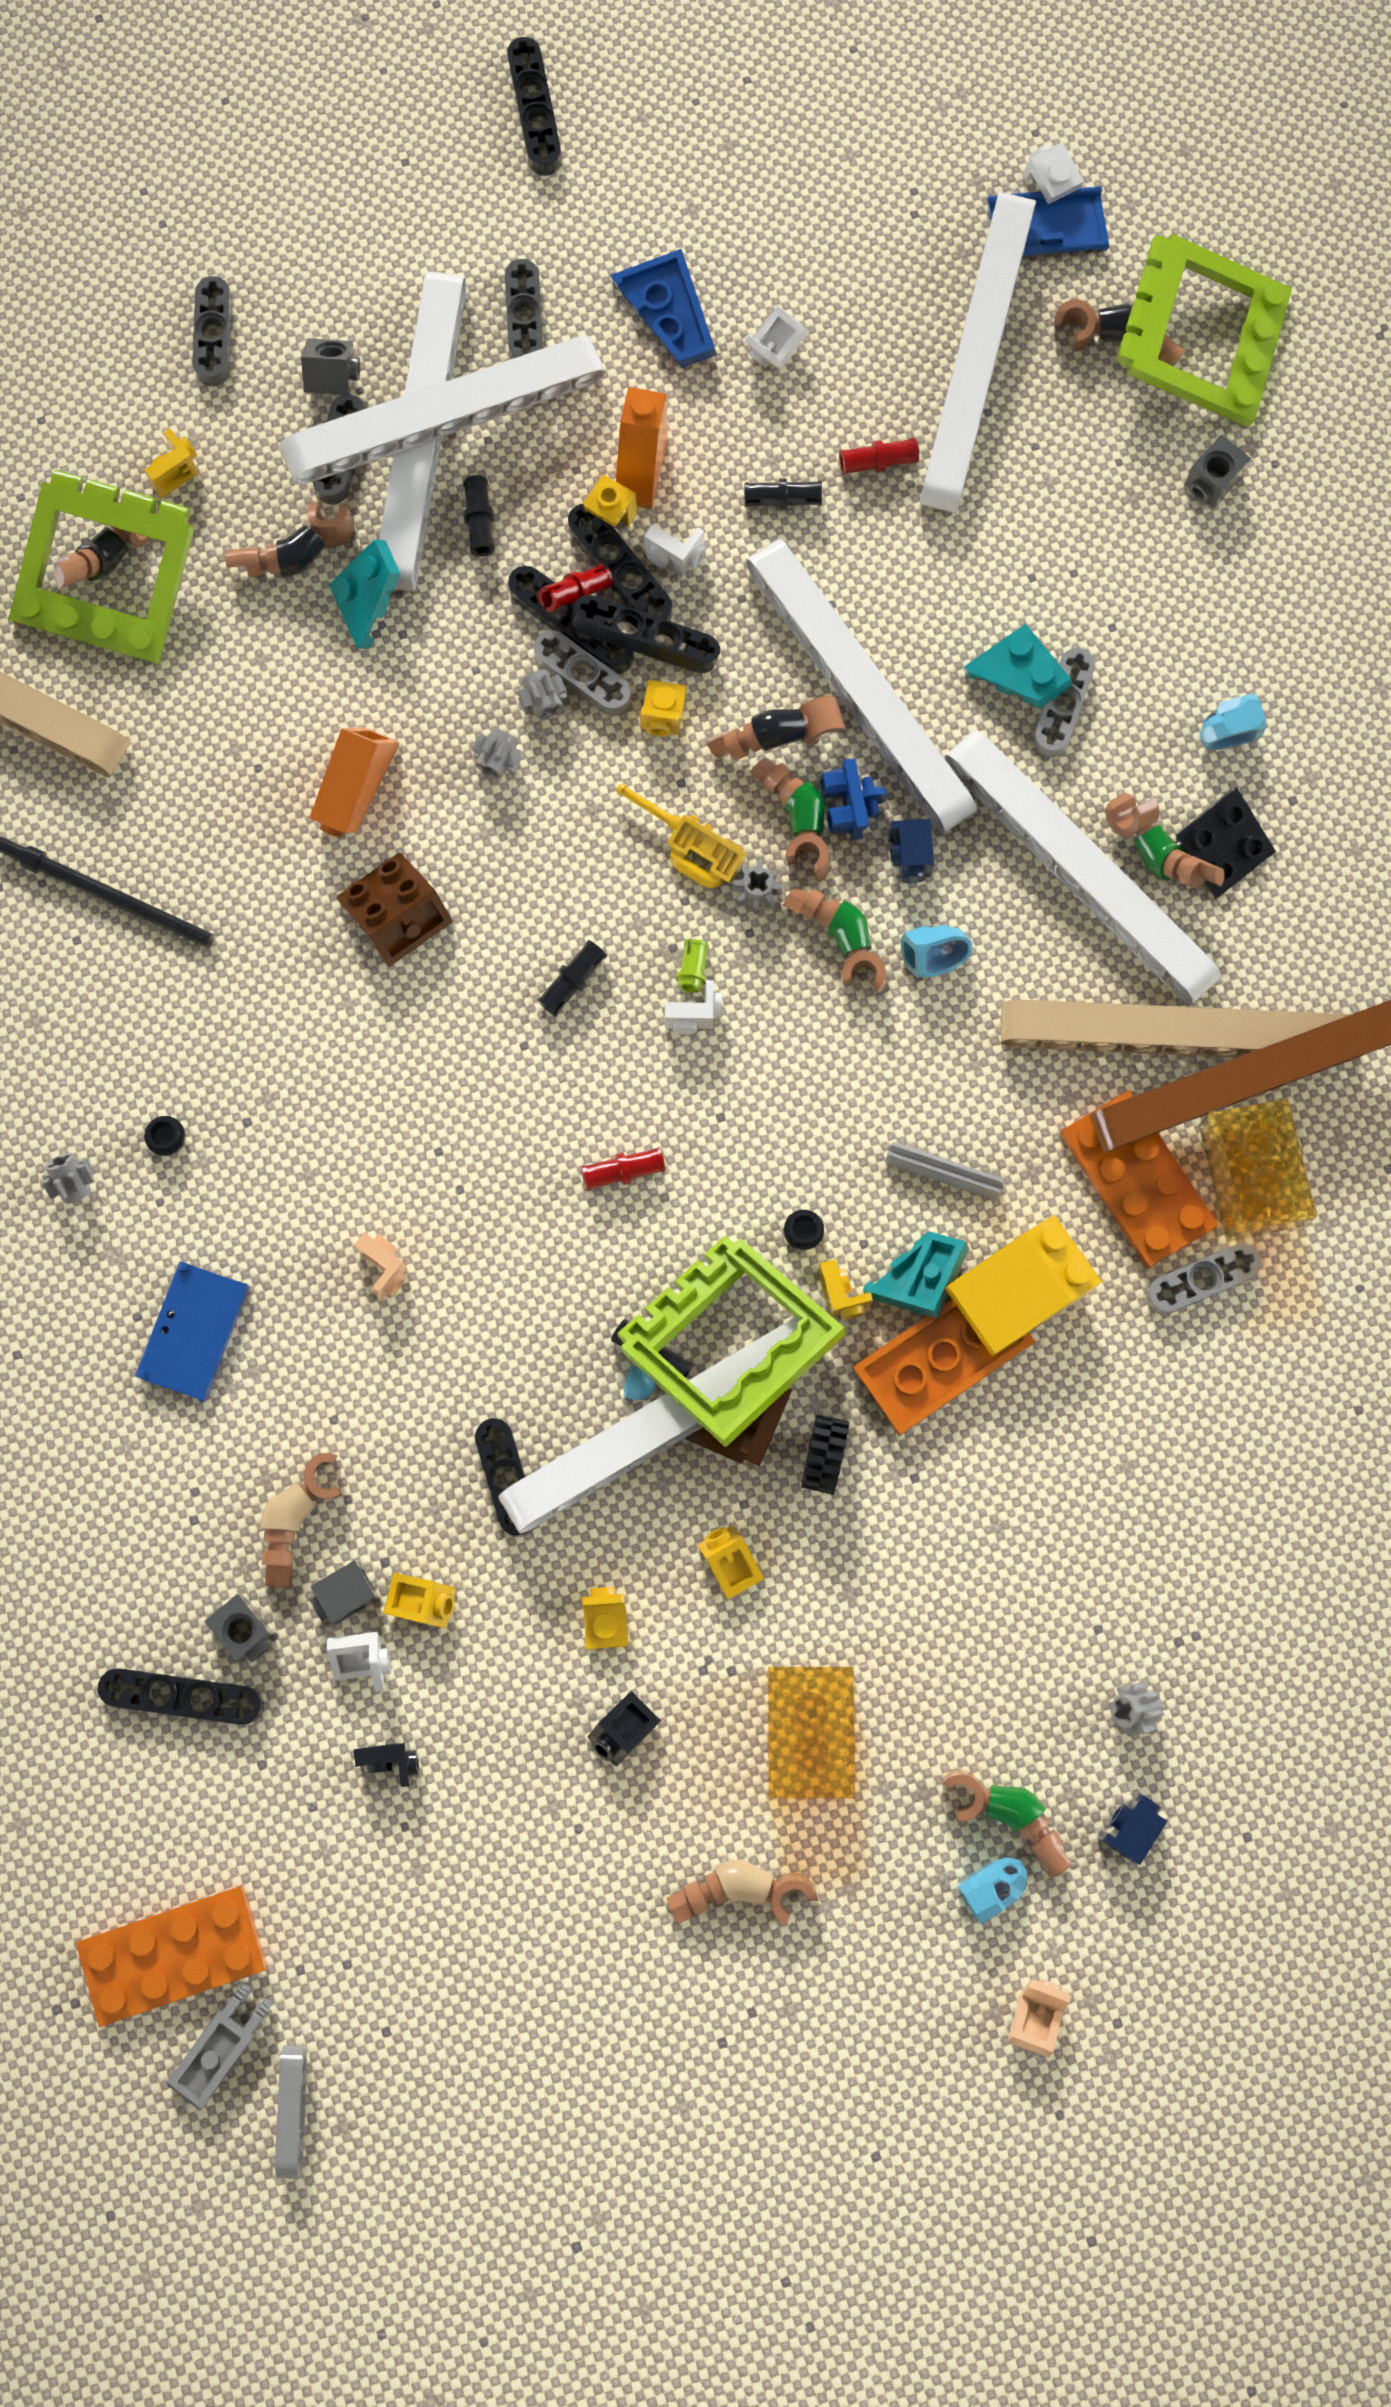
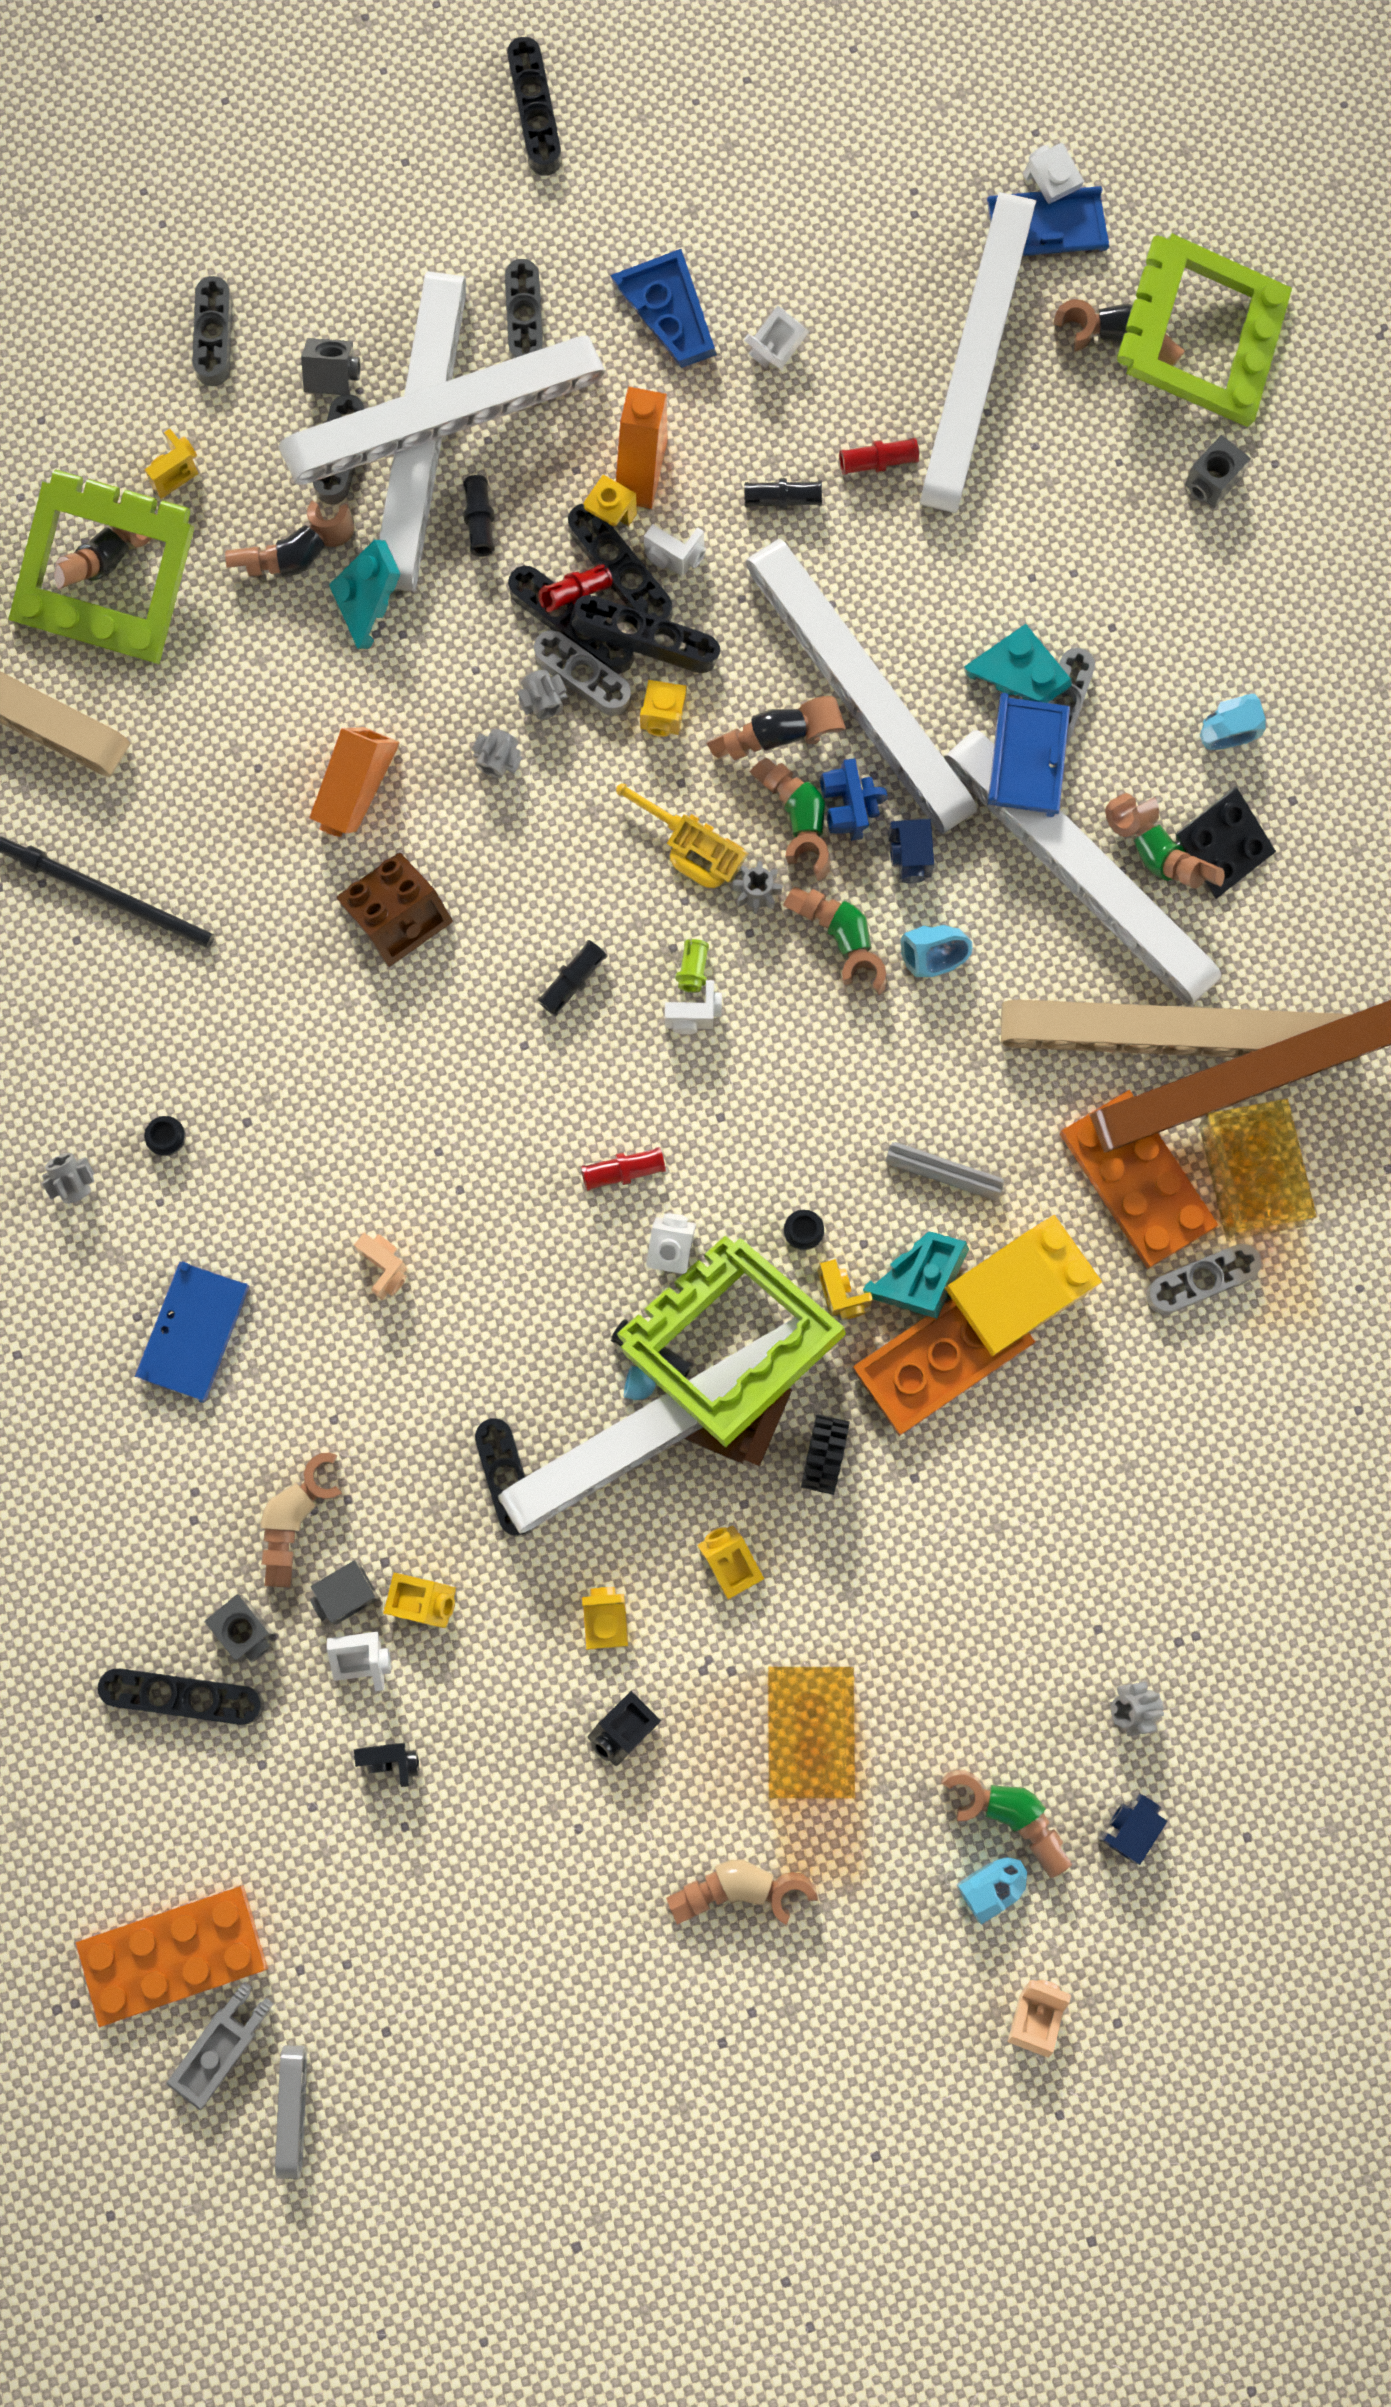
none -> white bracket [646,1213,696,1274]
none -> blue door [987,693,1070,817]

